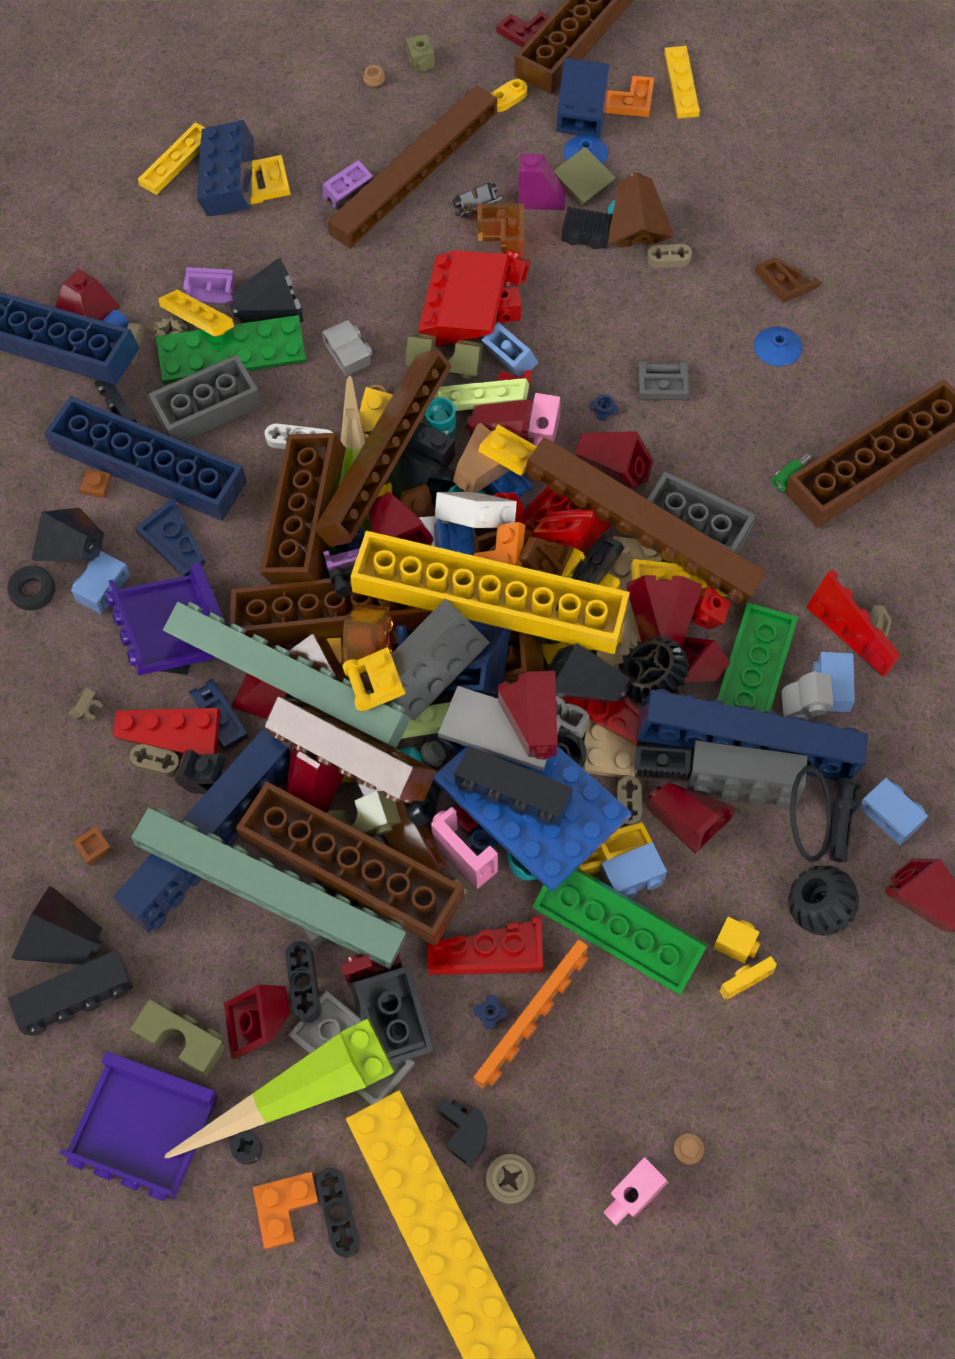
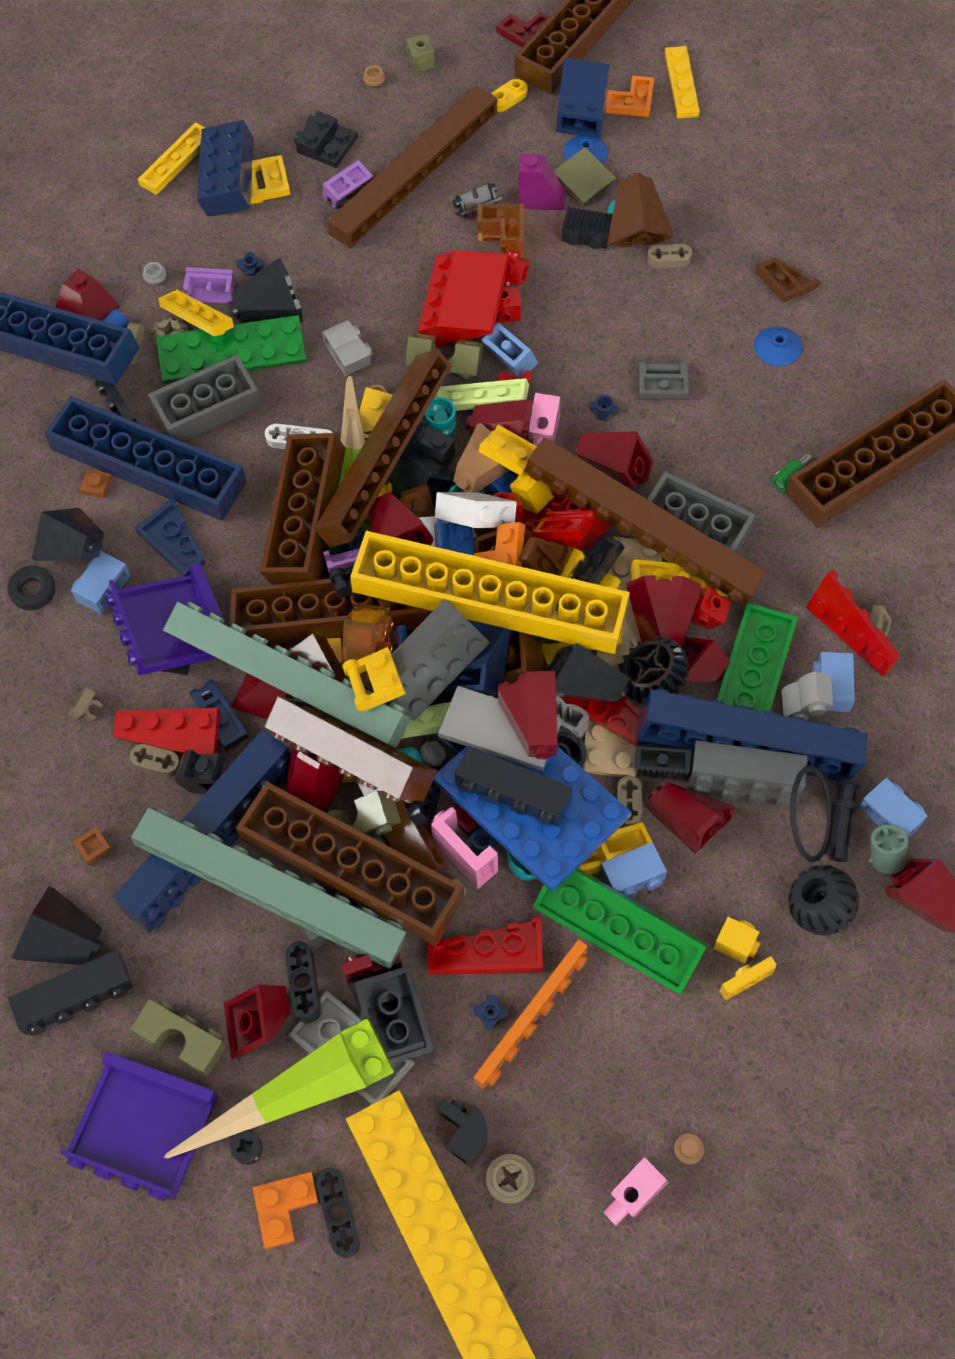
none -> light grey plate [142,262,166,285]
none -> dark blue plate [236,252,264,276]
none -> black plate [294,111,358,168]
none -> yellow brick [510,472,553,514]
none -> sand green piece [869,825,909,874]

